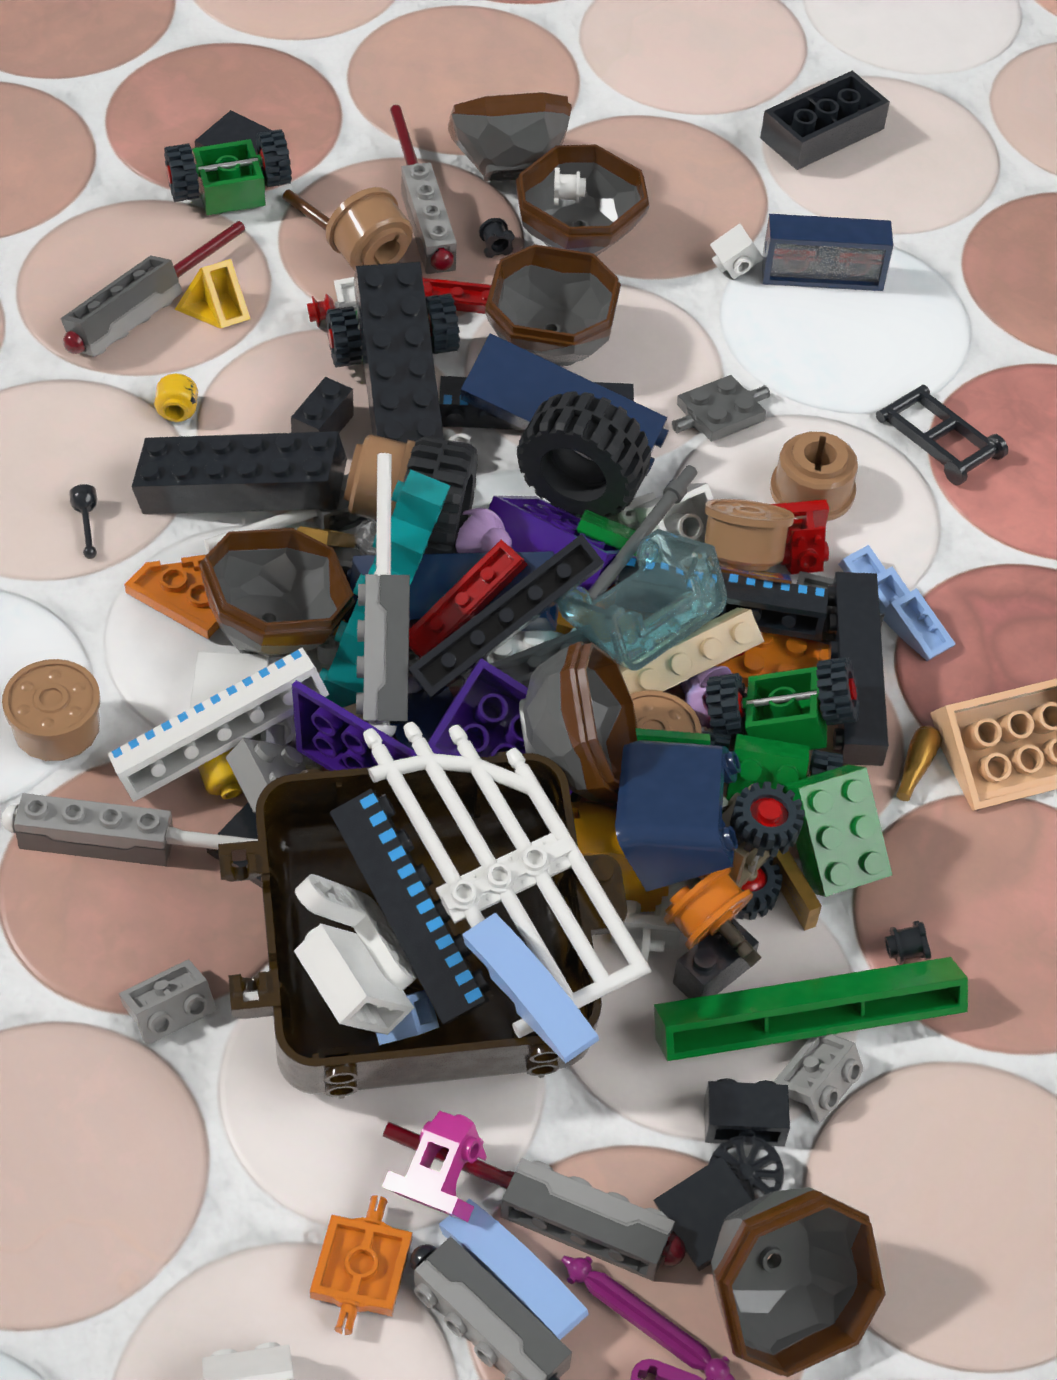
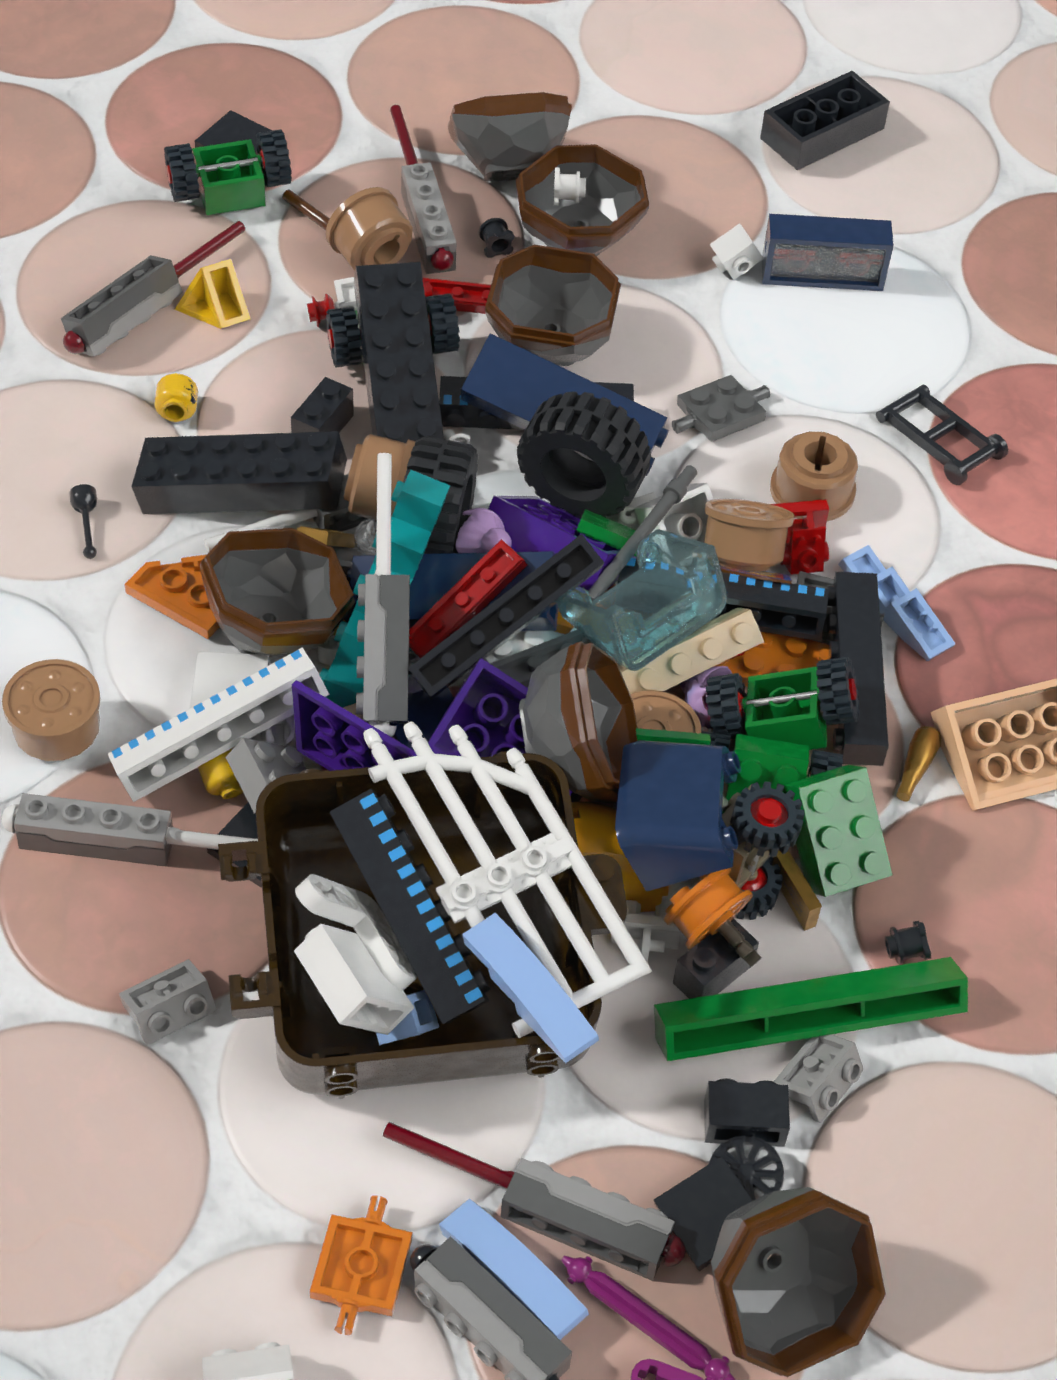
dark pink tile [382,1111,487,1222] -> none

